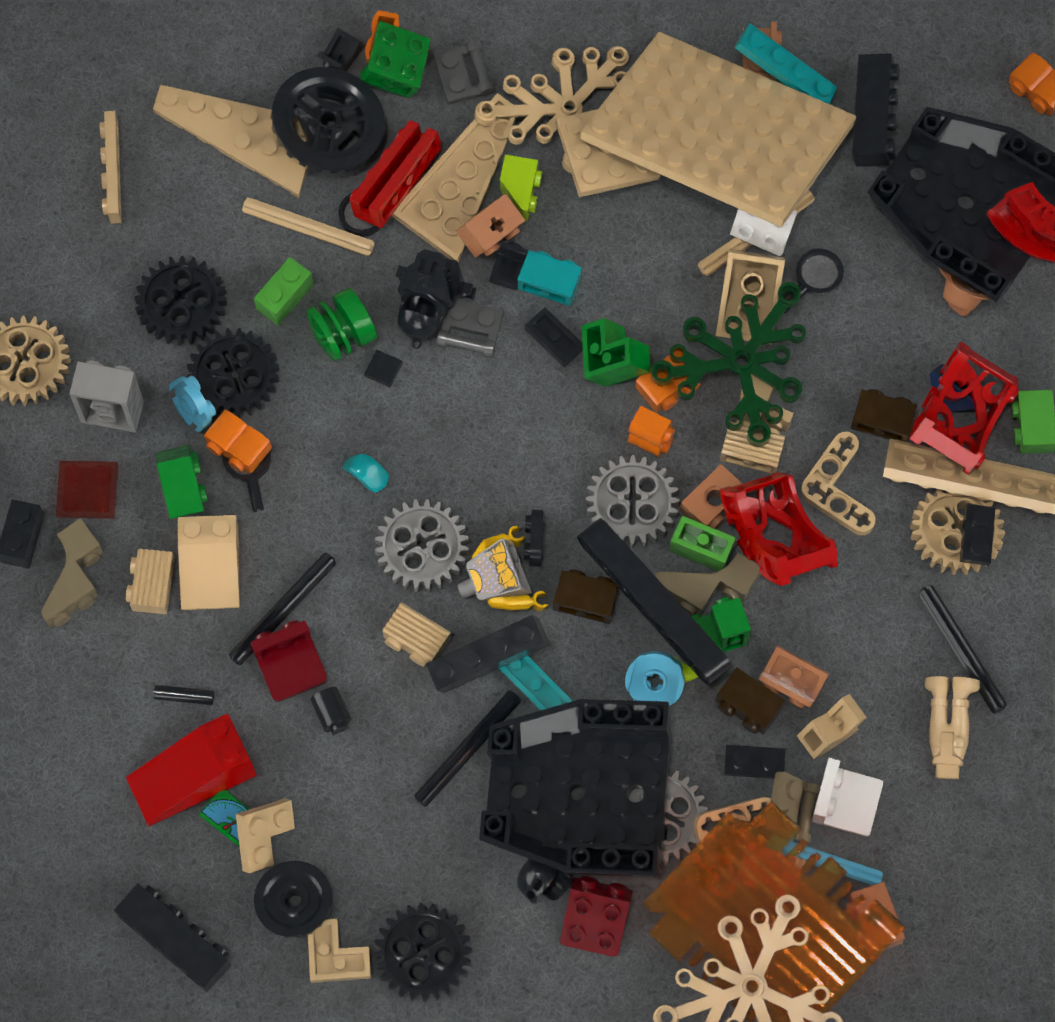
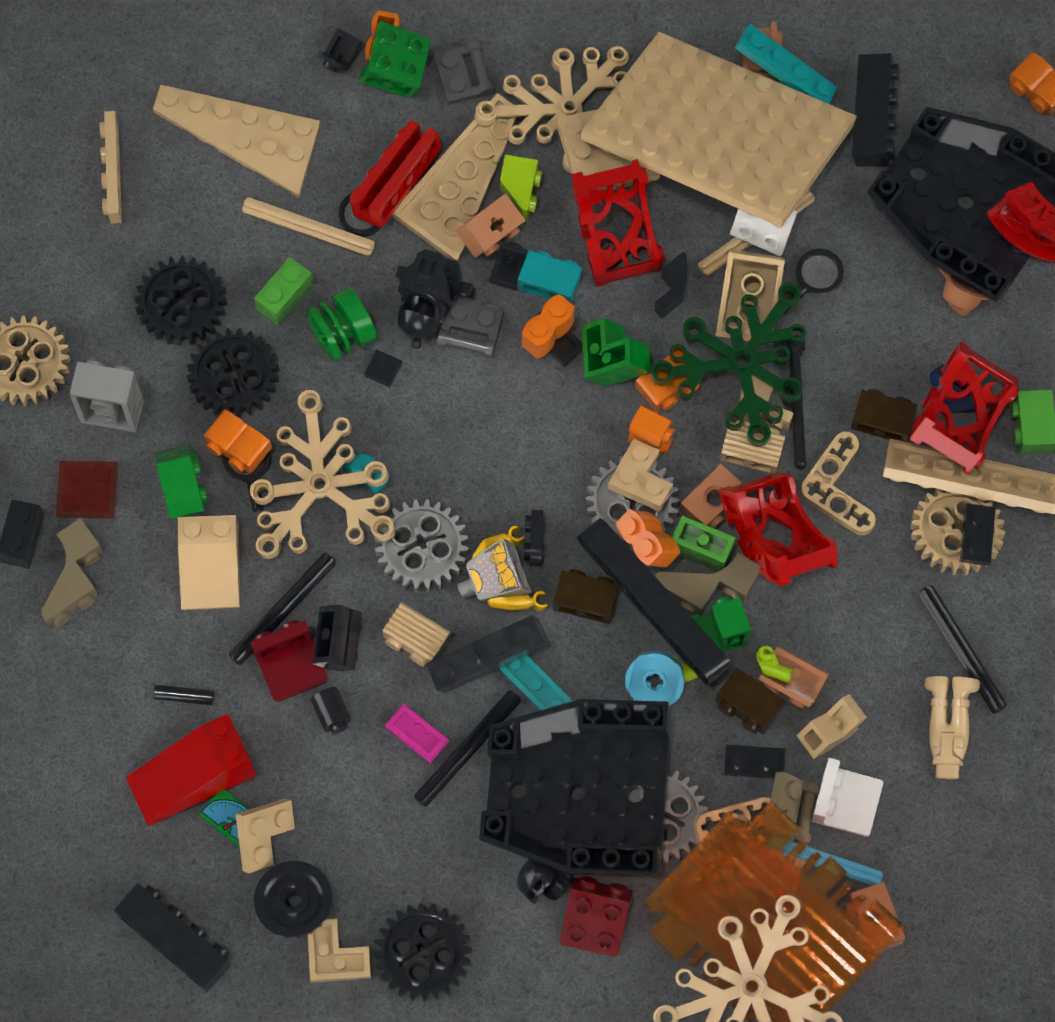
tan brick [126,548,175,614] -> none
medium azure plate [169,376,216,432] -> none
black gear [270,67,385,174] -> none
none -> tan plant [250,390,395,559]
none -> black brick [313,605,362,671]
none -> dark pink plate [385,704,449,764]
none -> orange brick [522,294,575,359]
none -> red fence [571,159,665,287]
none -> tan plate [608,439,673,512]
none -> orange brick [616,509,680,567]
none -> black slope [655,251,687,319]
none -> lime arm [756,645,793,683]
none -> black piece [782,335,806,470]

